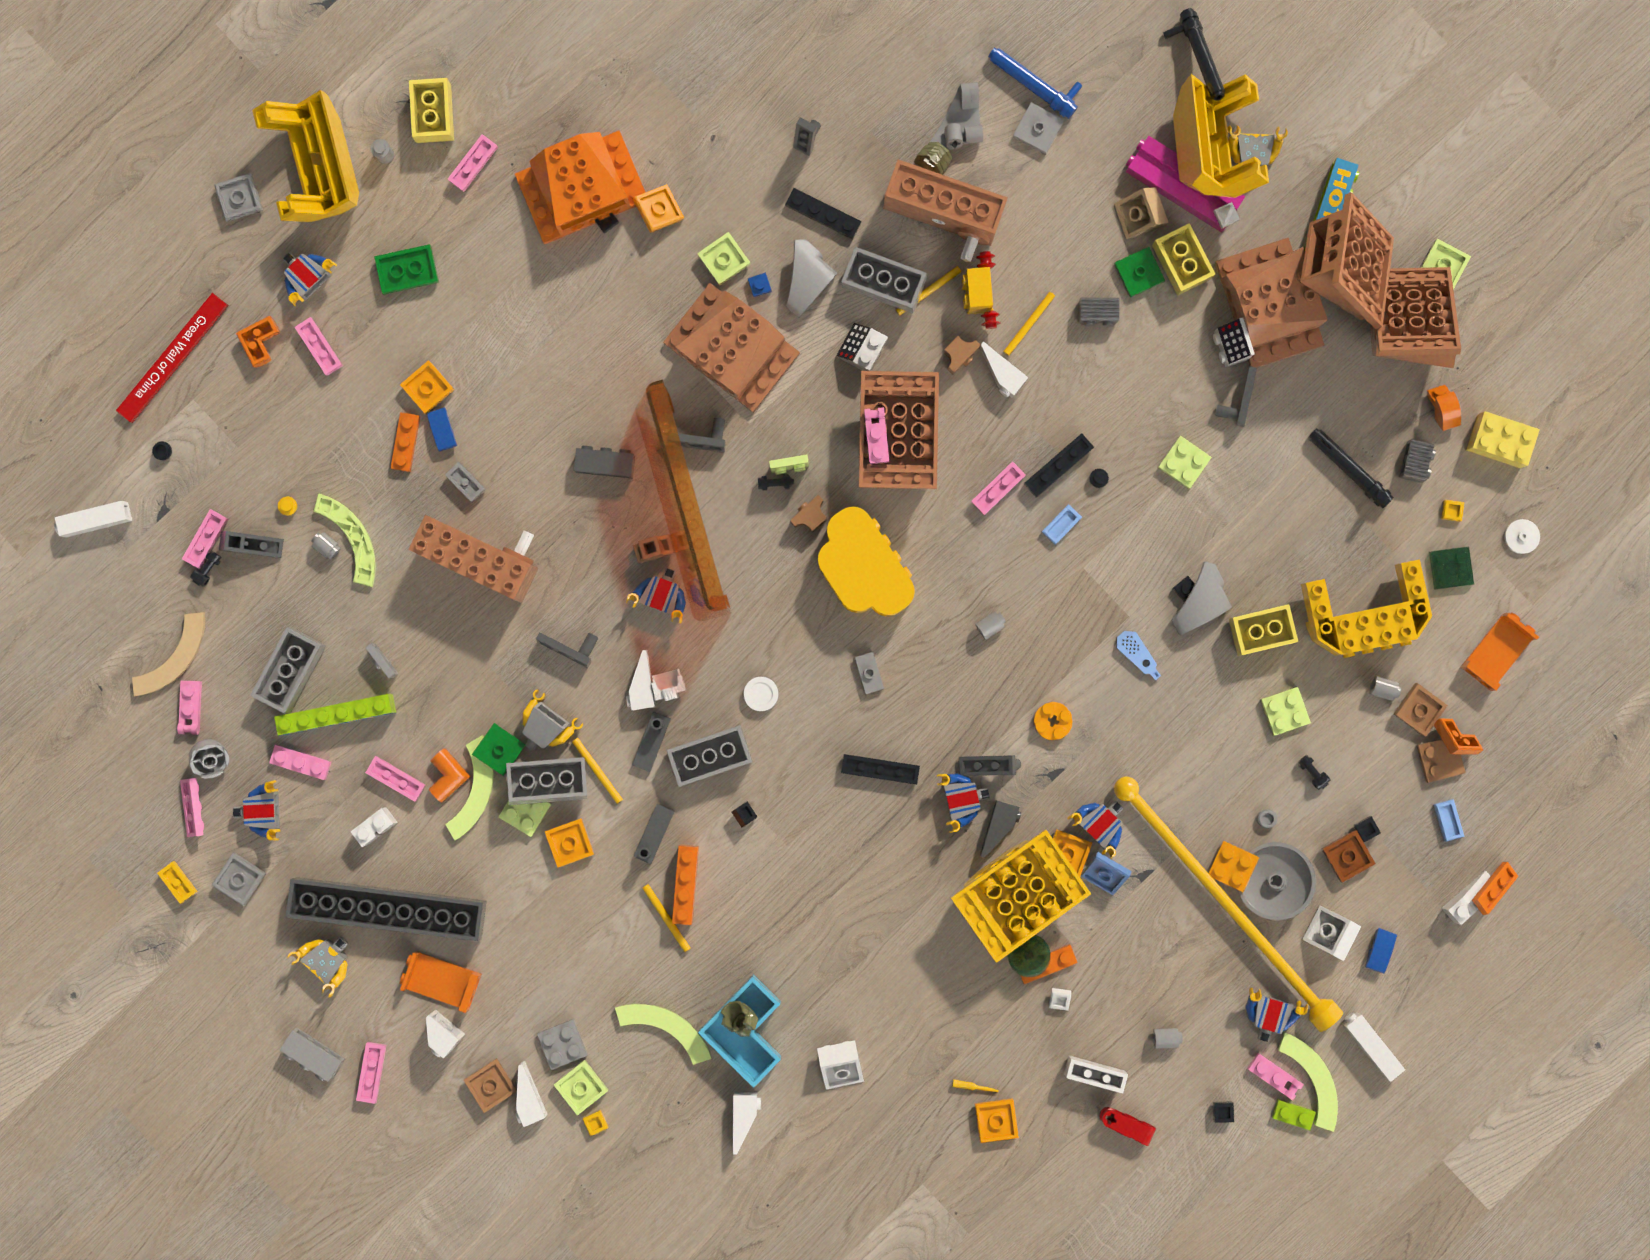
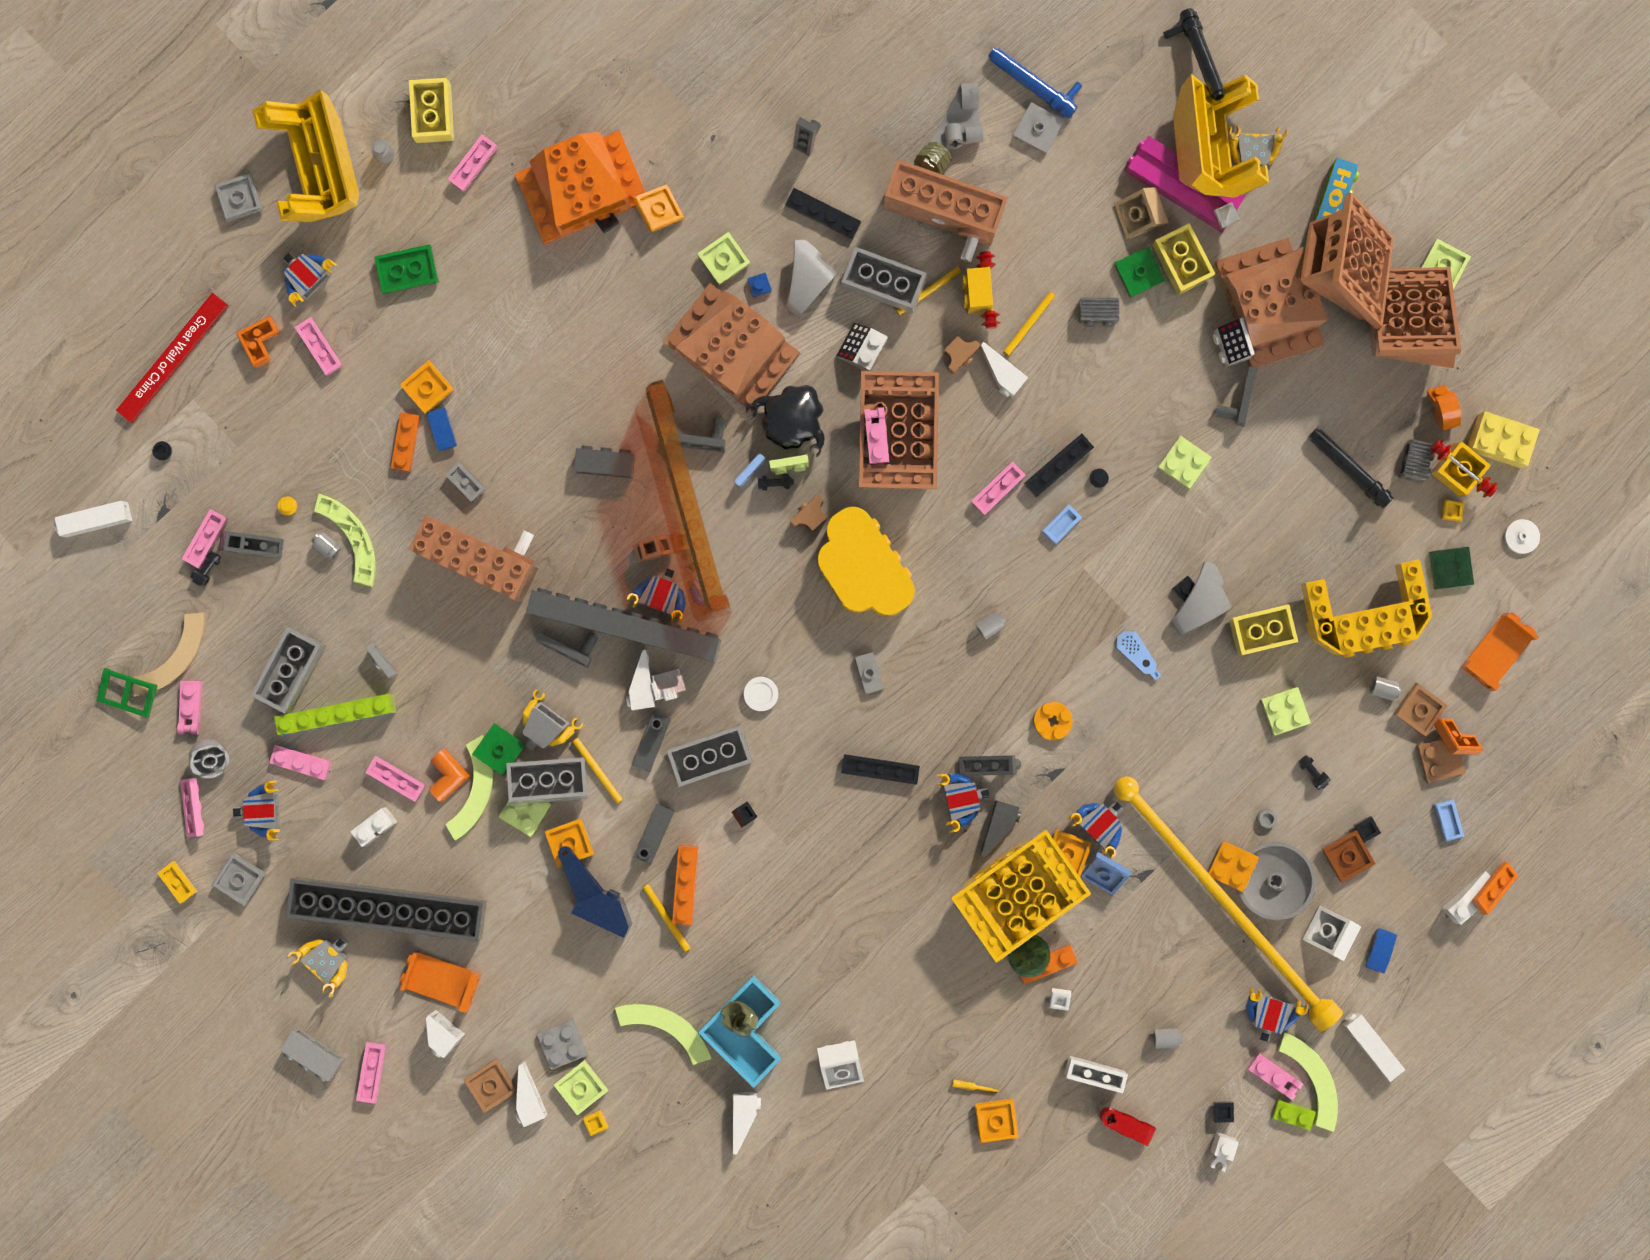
none -> green window [96,668,158,718]
none -> dark grey brick [526,588,722,663]
none -> dark blue slope [558,846,633,938]
none -> light blue tile [735,454,766,488]
none -> black piece [746,385,825,457]
none -> white brick [1210,1132,1239,1172]
none -> yellow brick [1430,439,1497,498]

